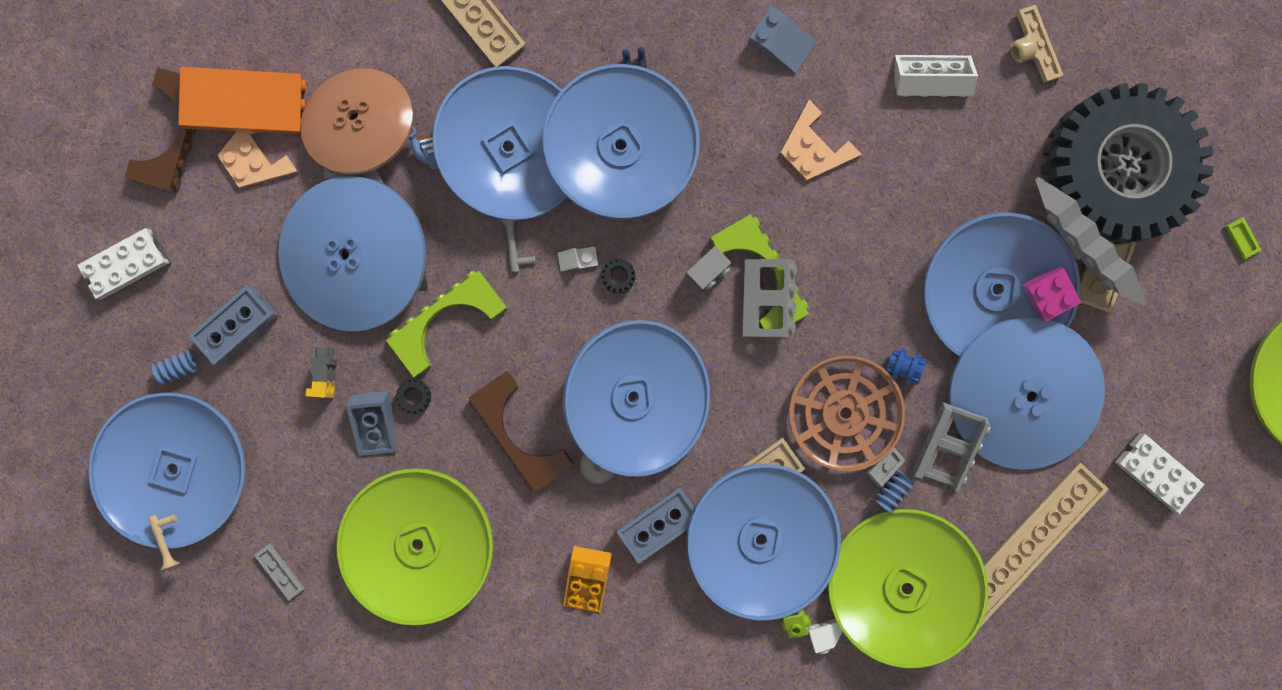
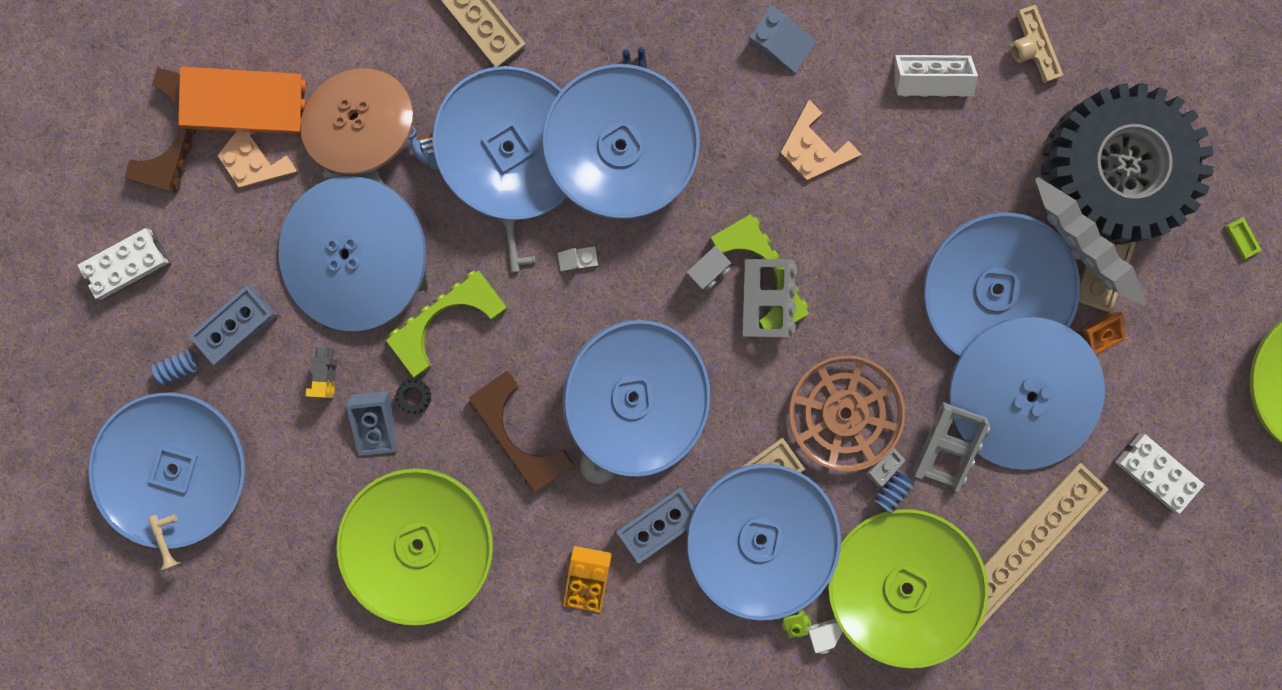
light grey tile [254,543,305,601] -> none
black tyre [601,258,636,293] -> none
blue piece [886,348,926,386] -> none
dark pink brick [1022,266,1081,322] -> none
none -> orange slope [1078,312,1126,355]

